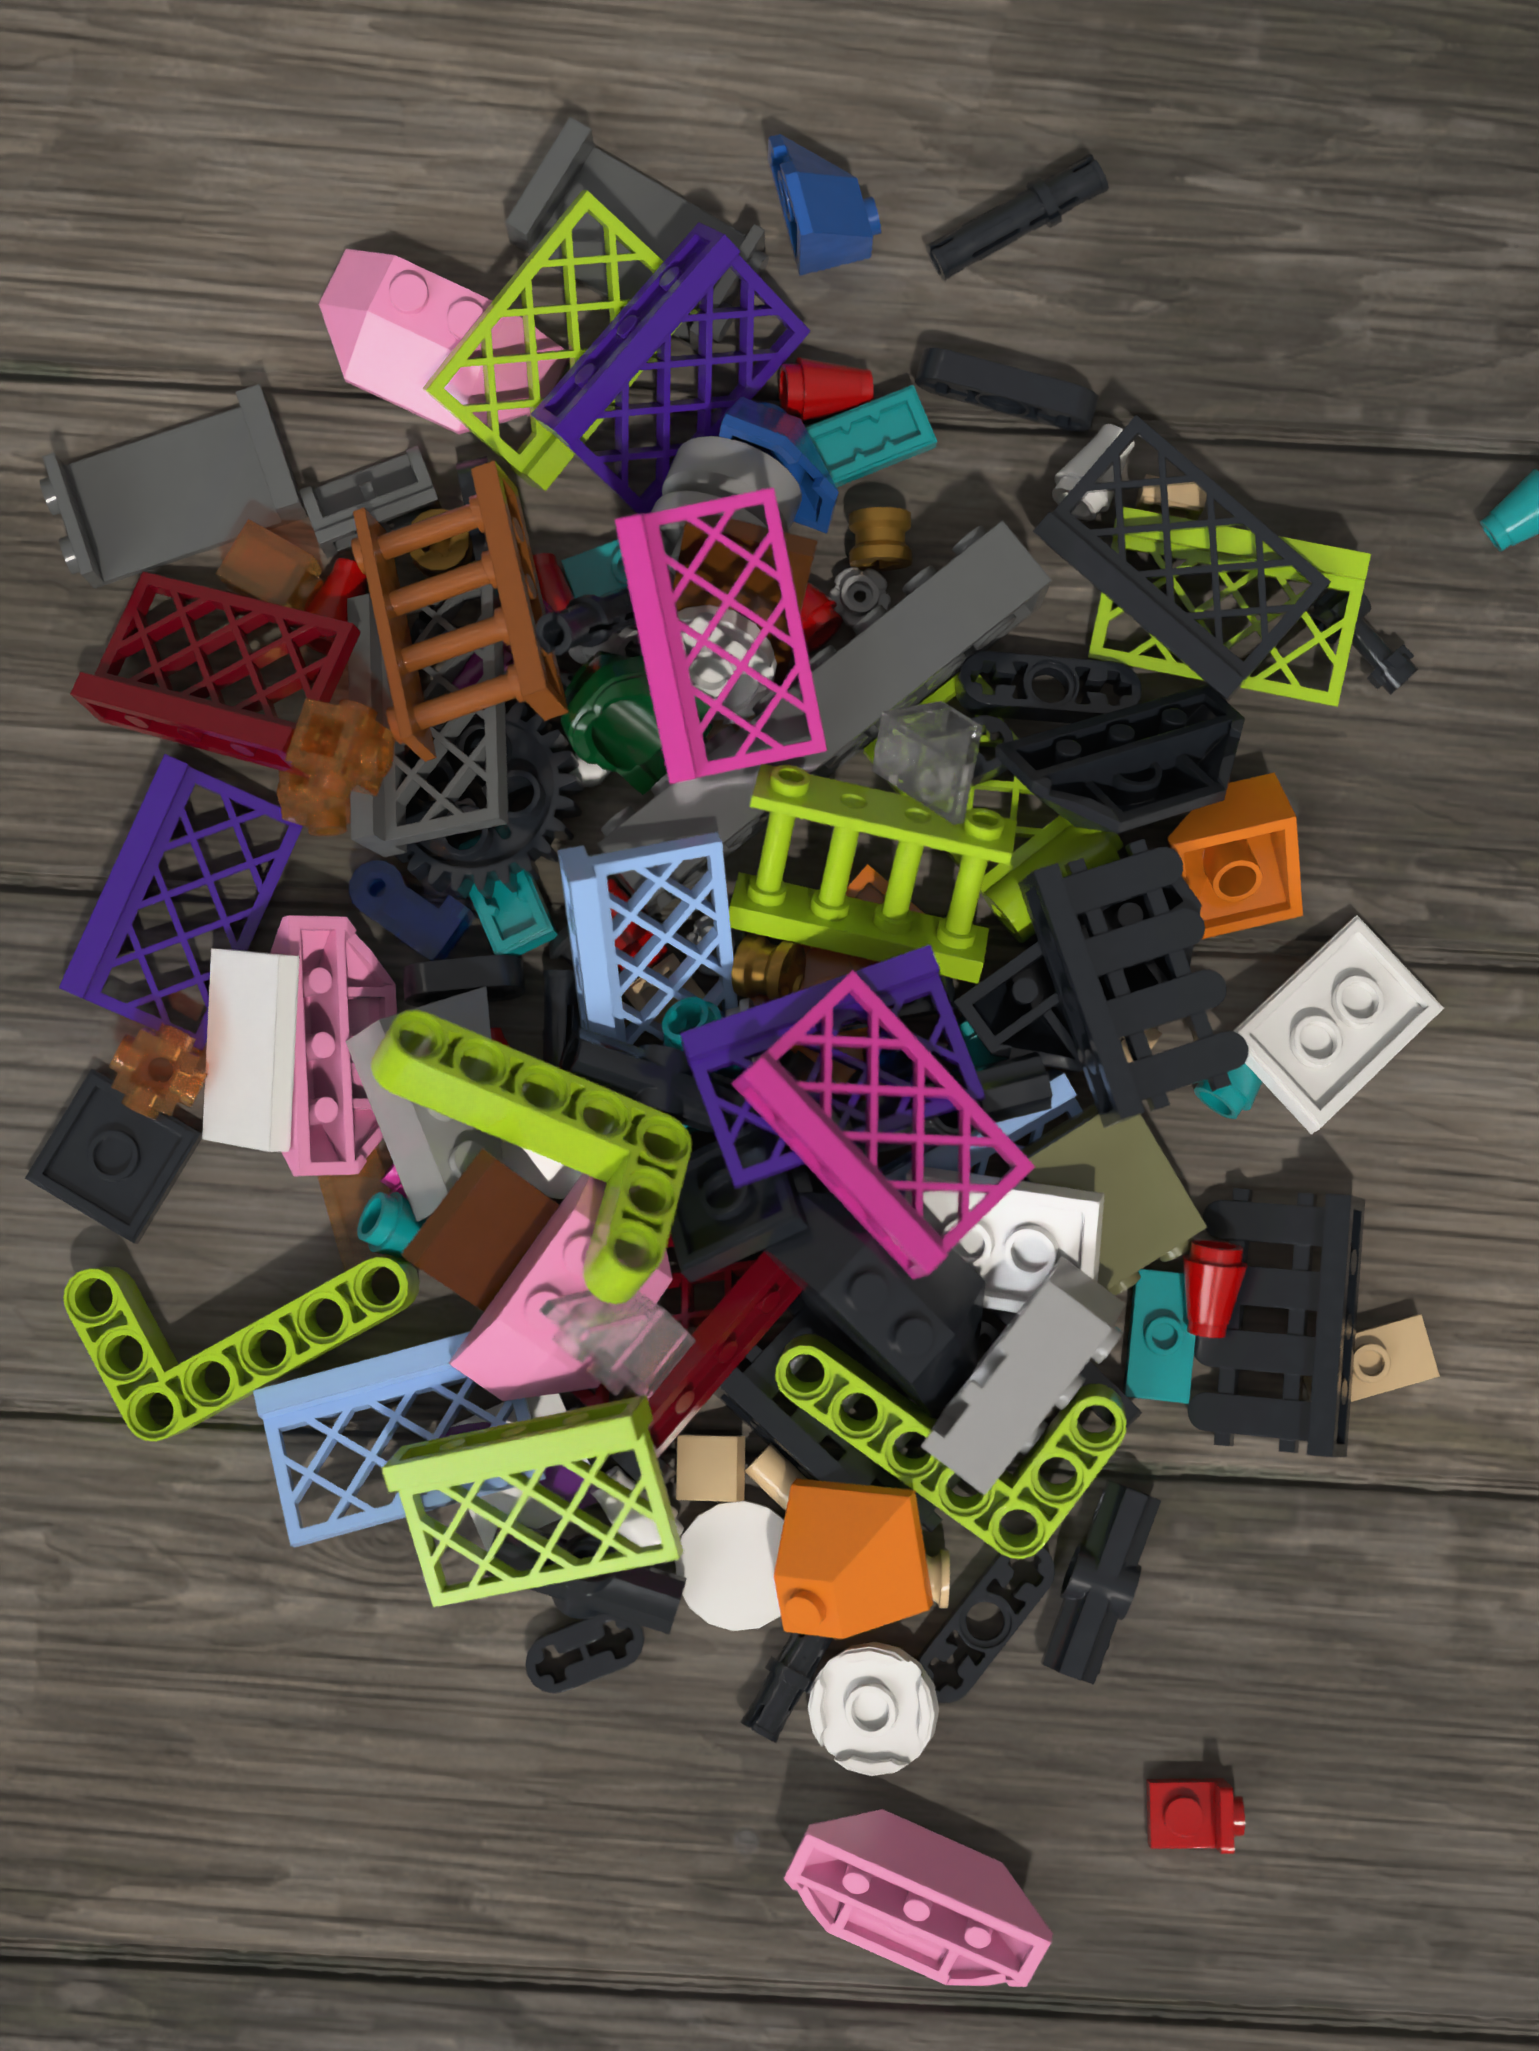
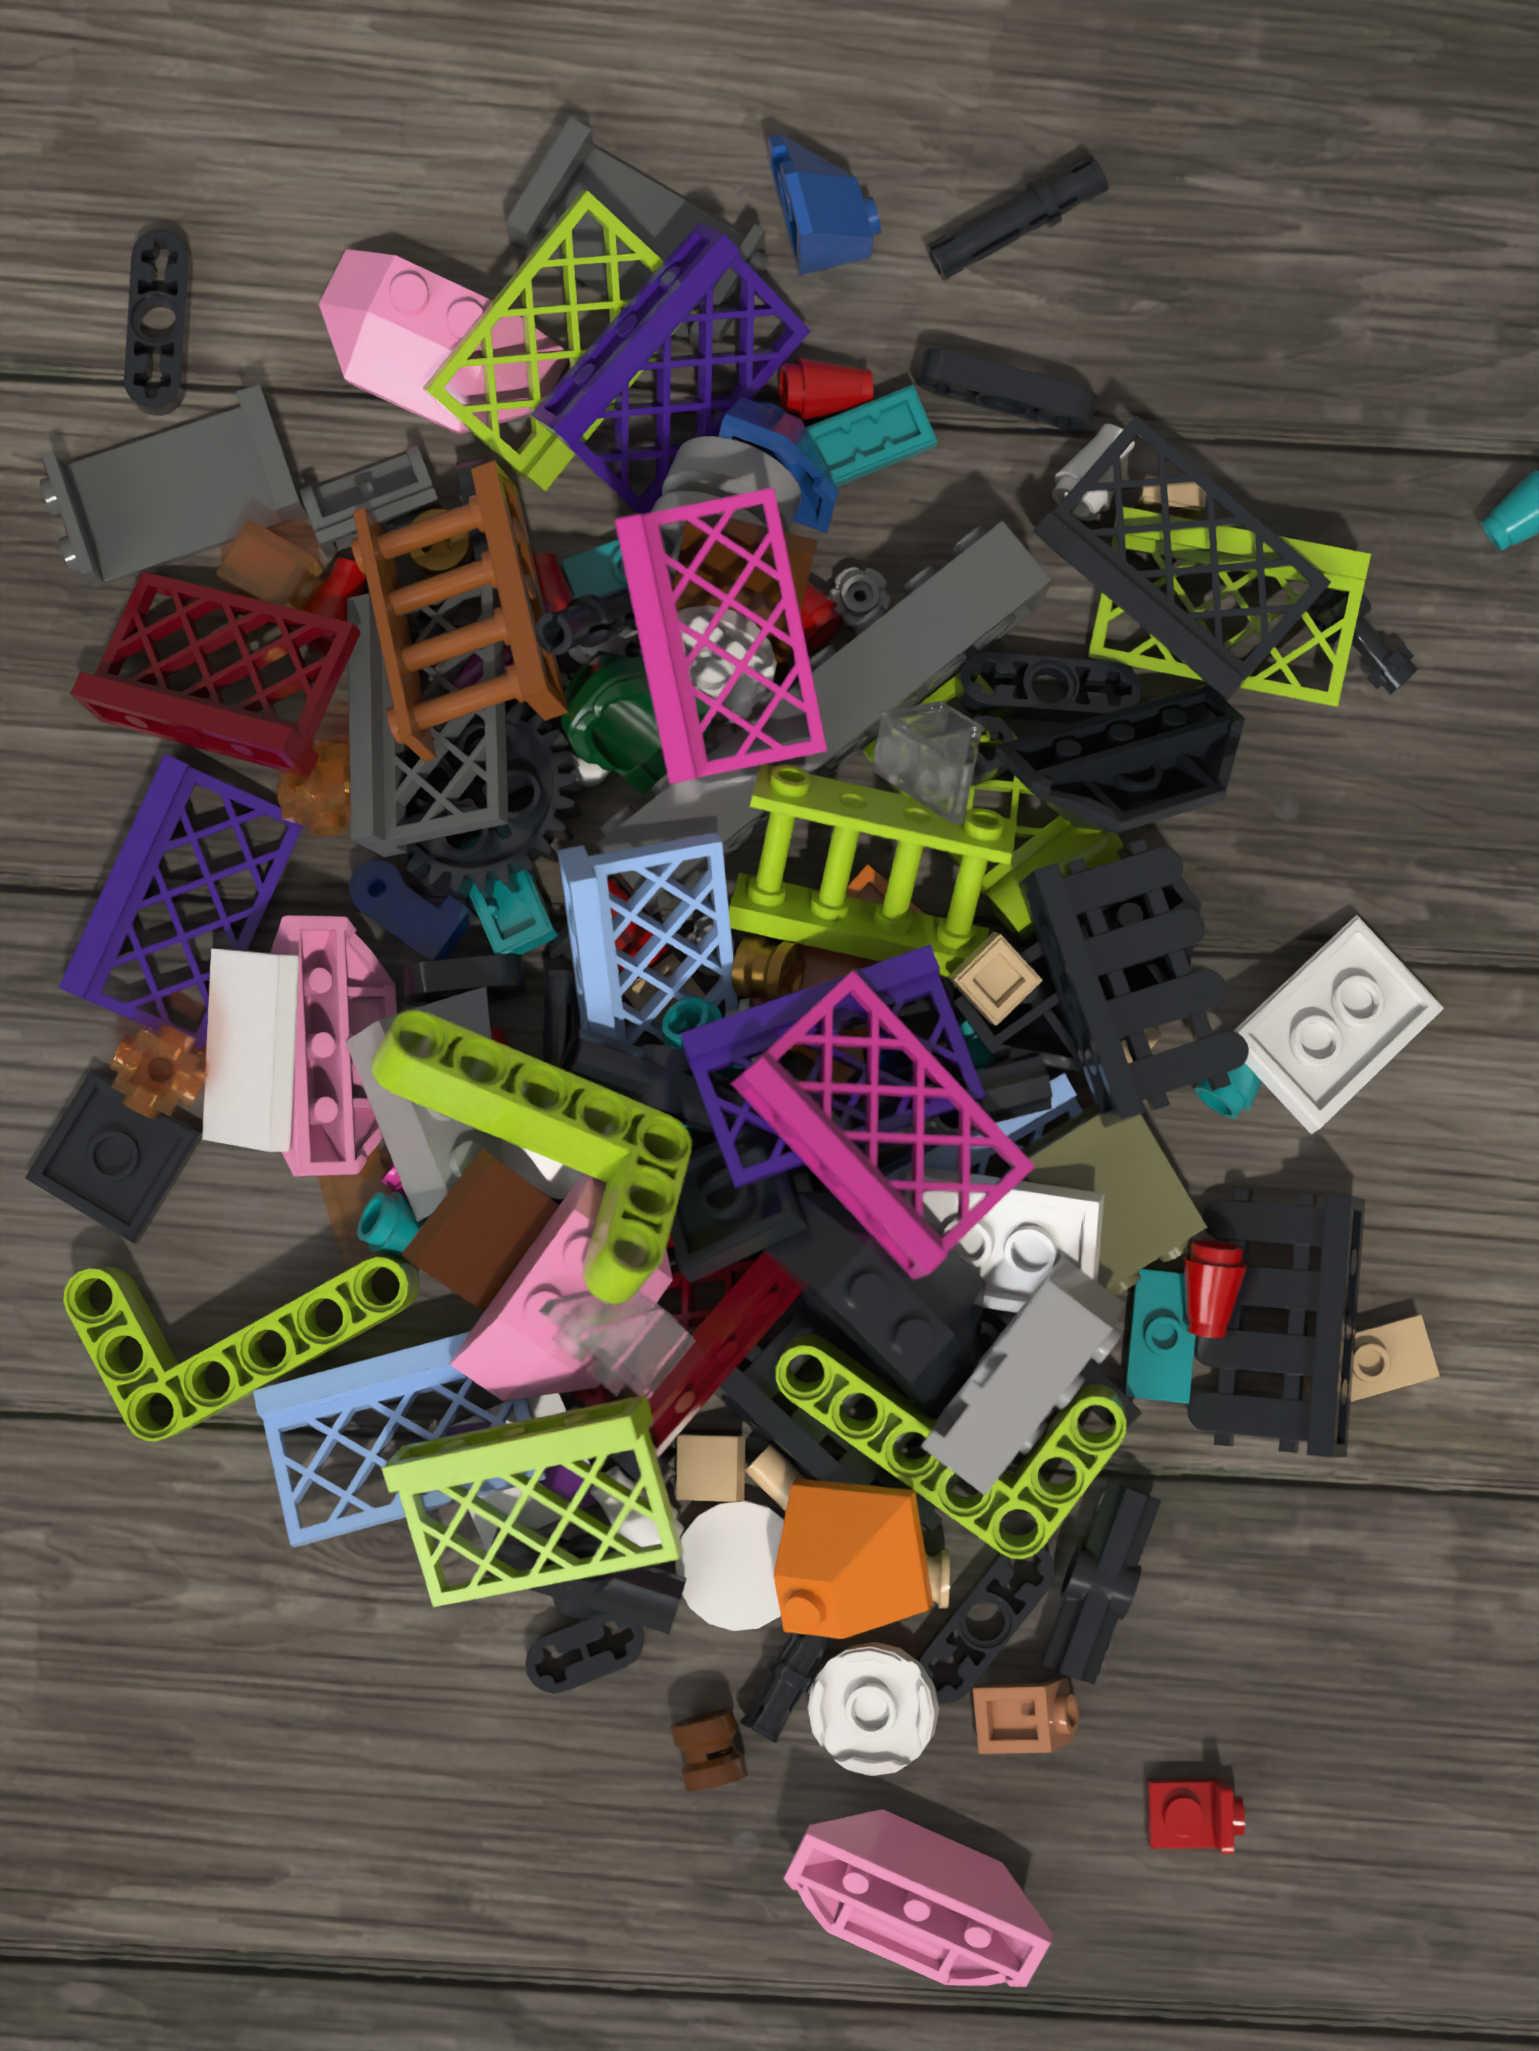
clear orange brick [285,699,396,800] -> none
pearl gold wheel [849,507,912,571] -> none
orange slope [1167,772,1303,939] -> none
none -> black beam [124,230,193,416]
none -> reddish brown wheel [670,1709,748,1791]
none -> tan tile [948,932,1042,1026]
none -> nougat bracket [973,1677,1079,1754]

